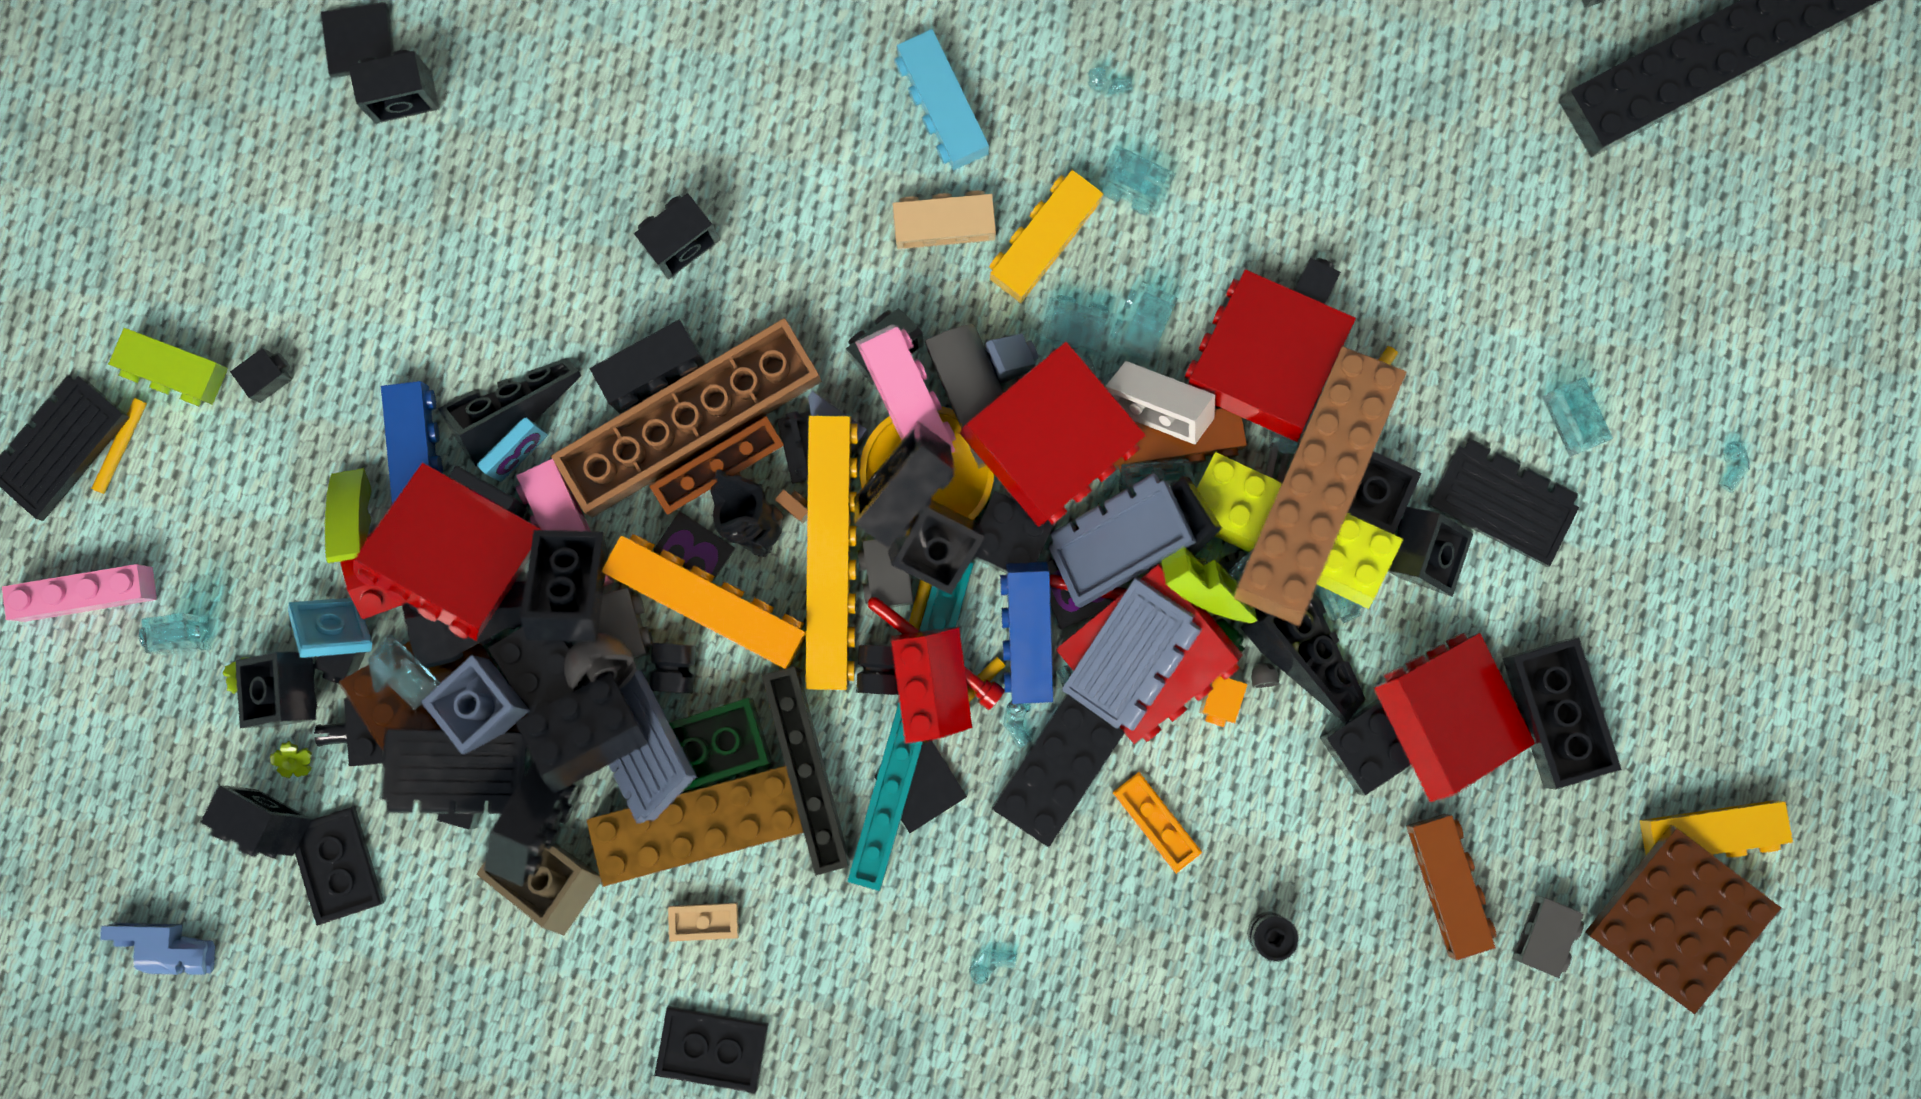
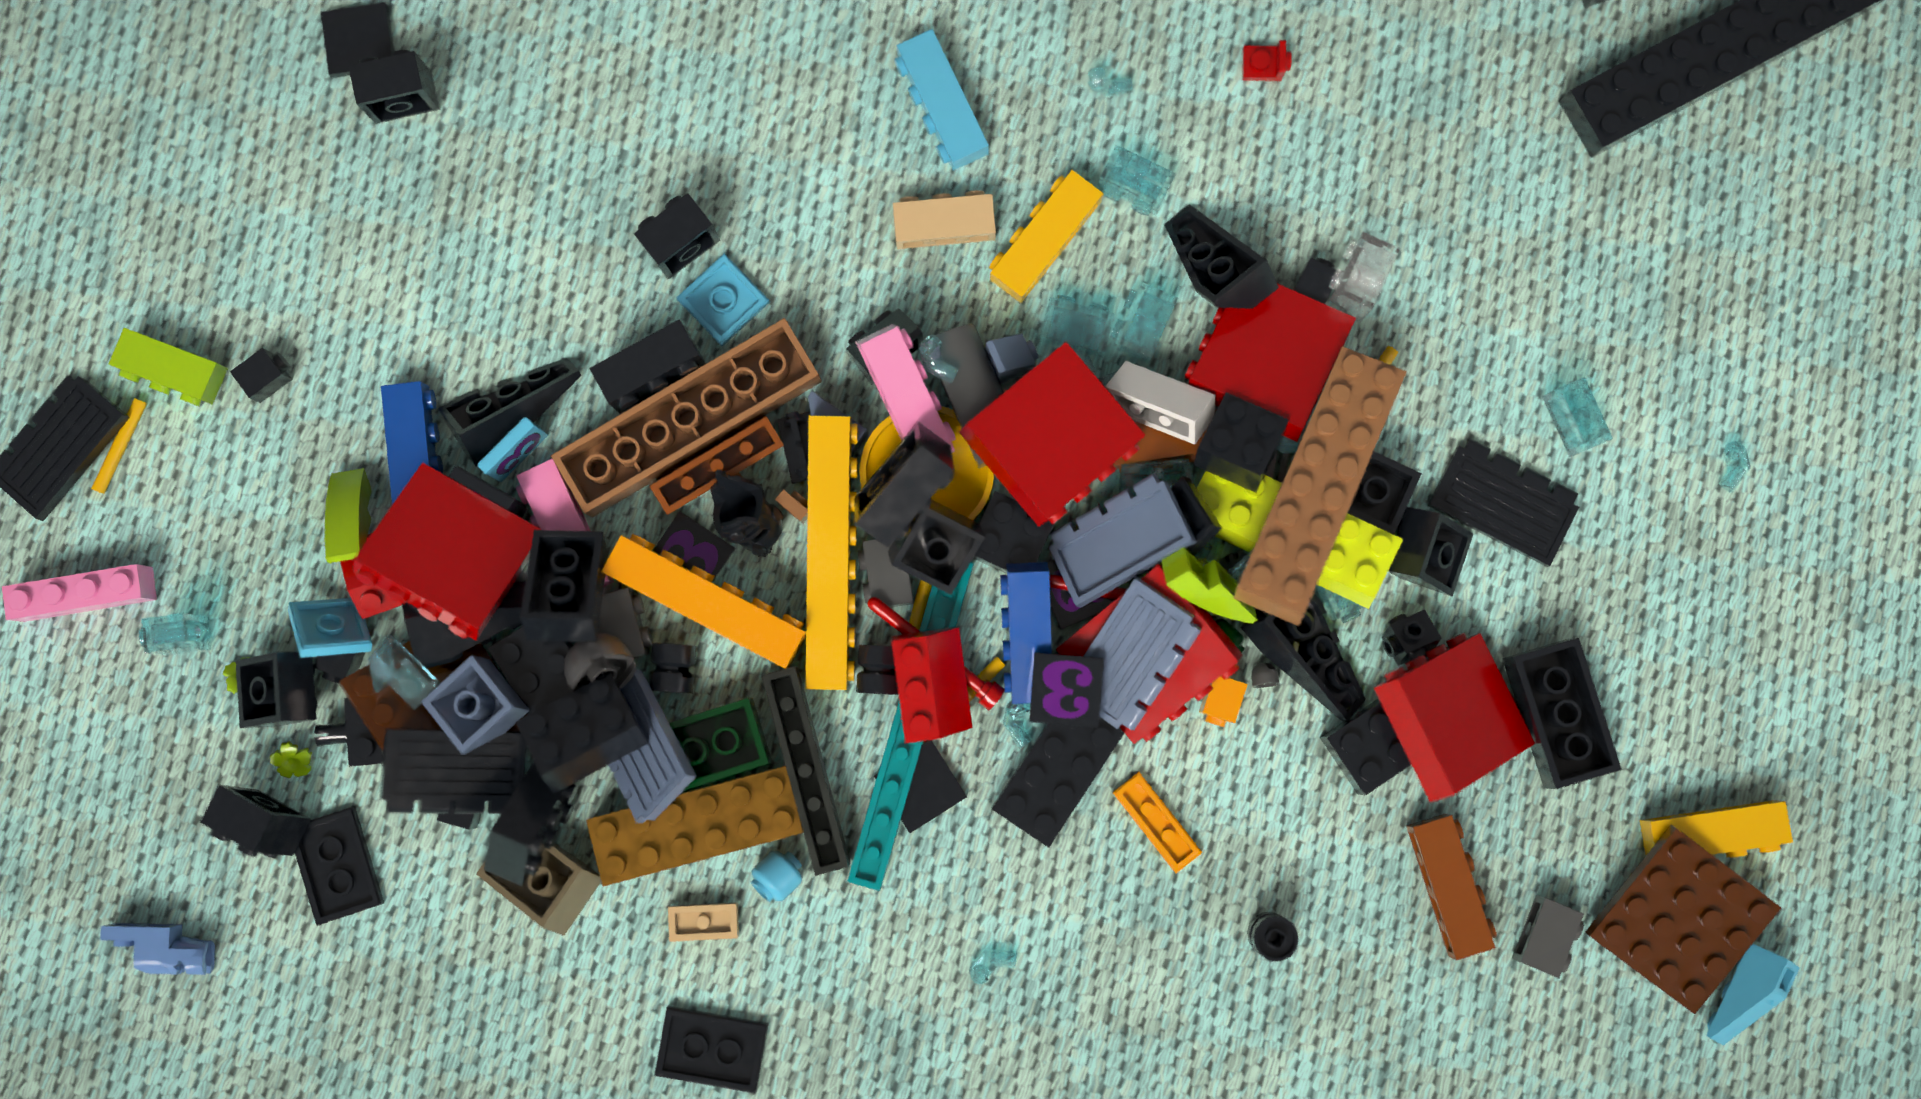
none -> medium azure tile [676,253,770,347]
none -> medium azure head [751,851,802,902]
none -> clear light blue arm [919,335,959,384]
none -> tile [1029,653,1104,728]
none -> black wedge [1164,204,1279,309]
none -> black brick [1194,392,1289,493]
none -> red bracket [1242,40,1292,81]
none -> clear slope [1329,231,1401,323]
none -> black brick [1381,609,1442,666]
none -> medium azure slope [1706,944,1800,1045]

